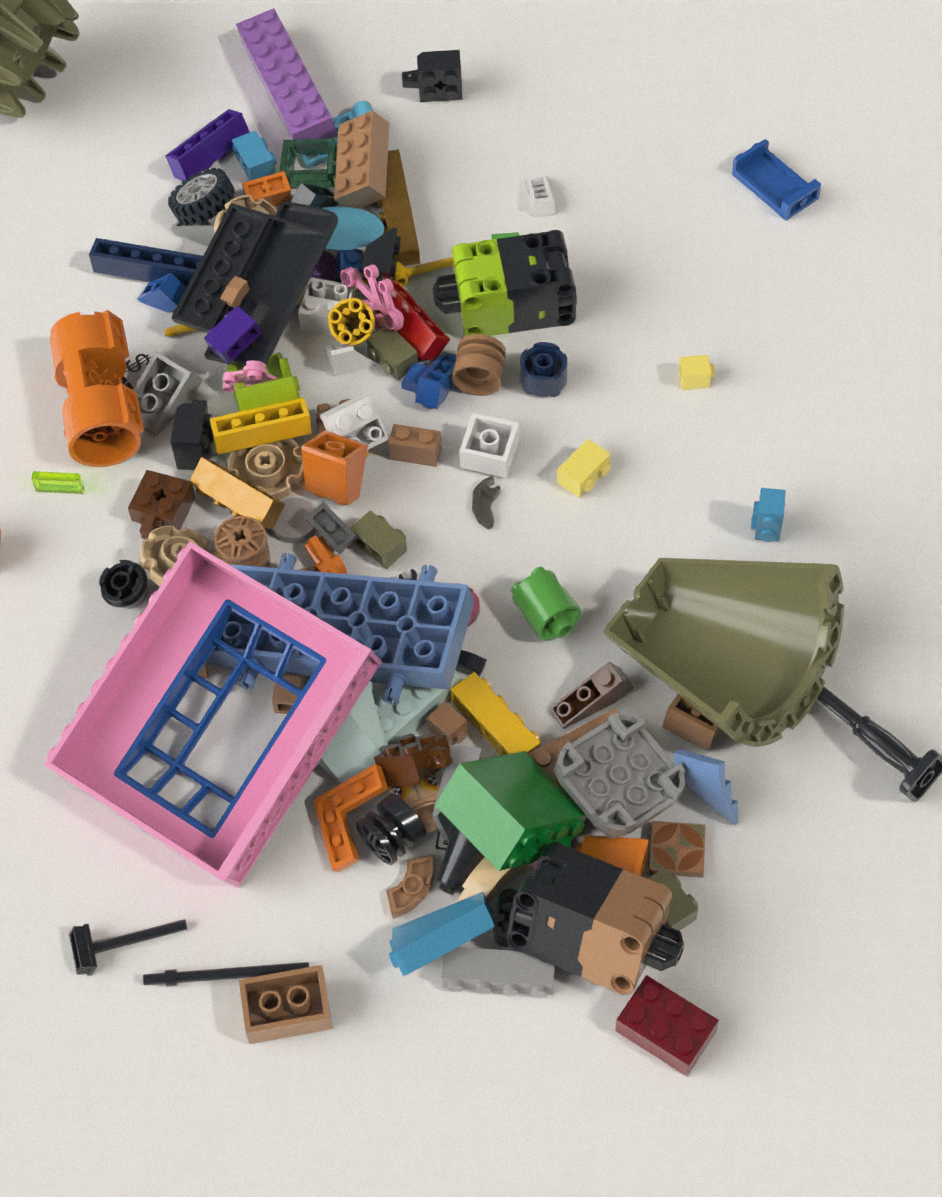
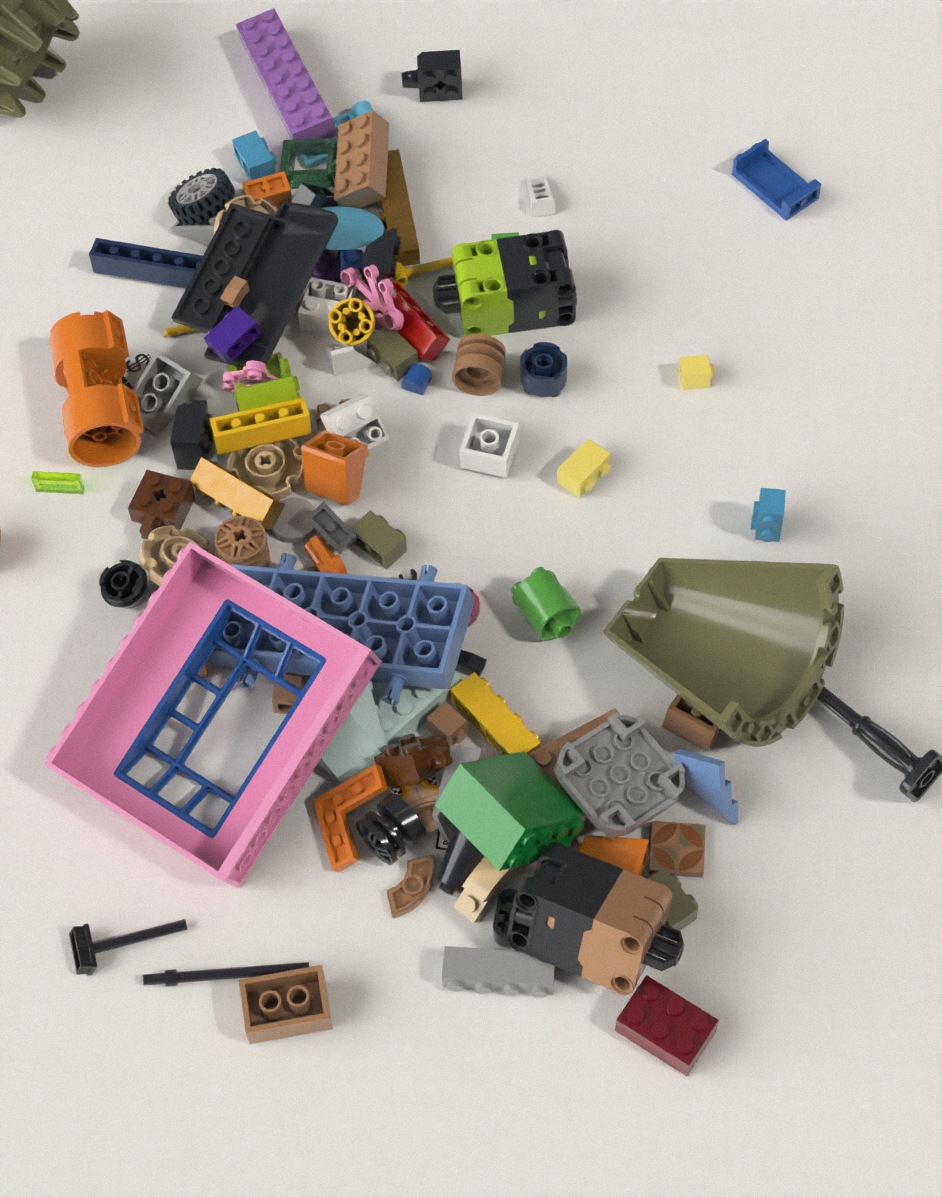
blue slope [137,273,187,313] -> none
dark purple brick [165,109,250,181] -> none
medium nougat brick [388,424,442,467] -> none
dark azure slope [389,892,495,976] -> none
blue slope [415,352,456,409] -> none
clear smoke piece [472,476,501,530] -> none
reddish brown slope [550,661,634,729] -> none

